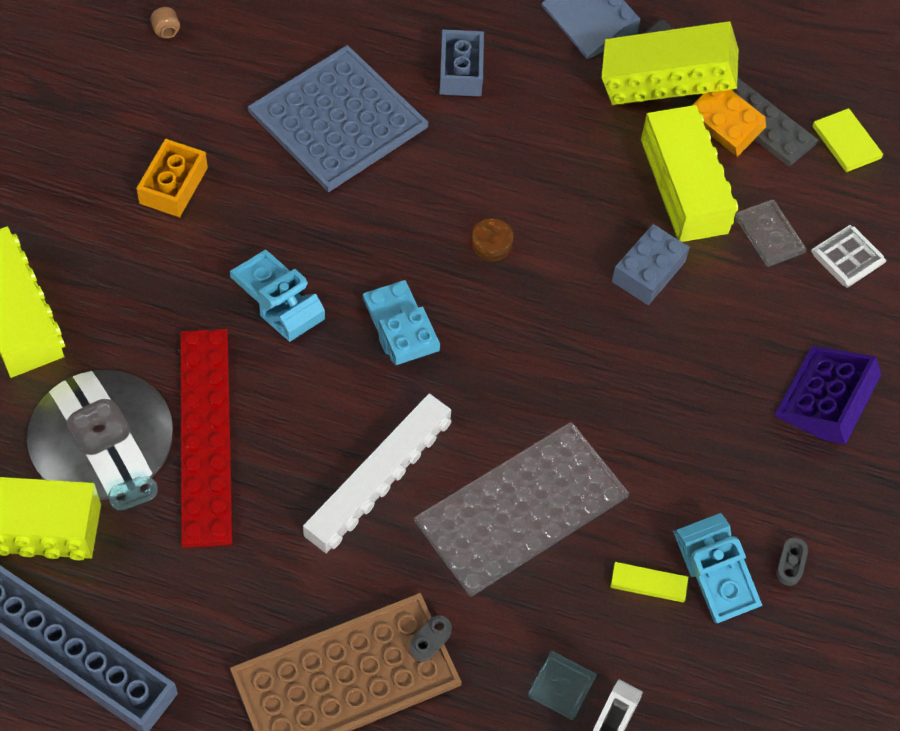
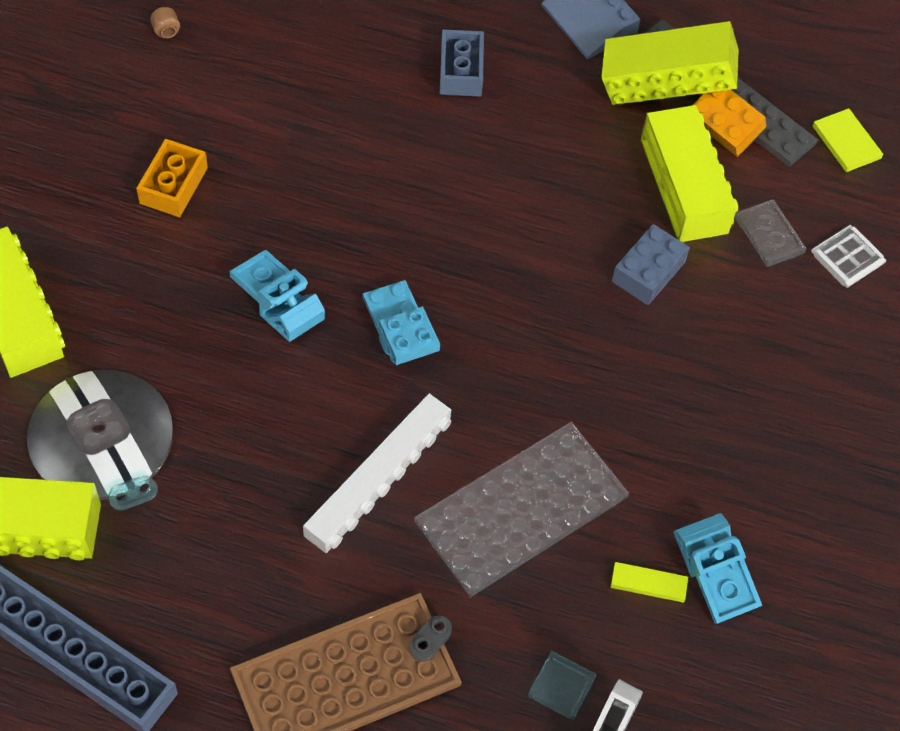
red plate [181,329,233,548] -> none
sand blue plate [248,45,428,192] -> none
clear orange head [471,218,513,262] -> none
dark purple slope [775,346,881,445] -> none
dark grey plate [776,538,808,586] -> none

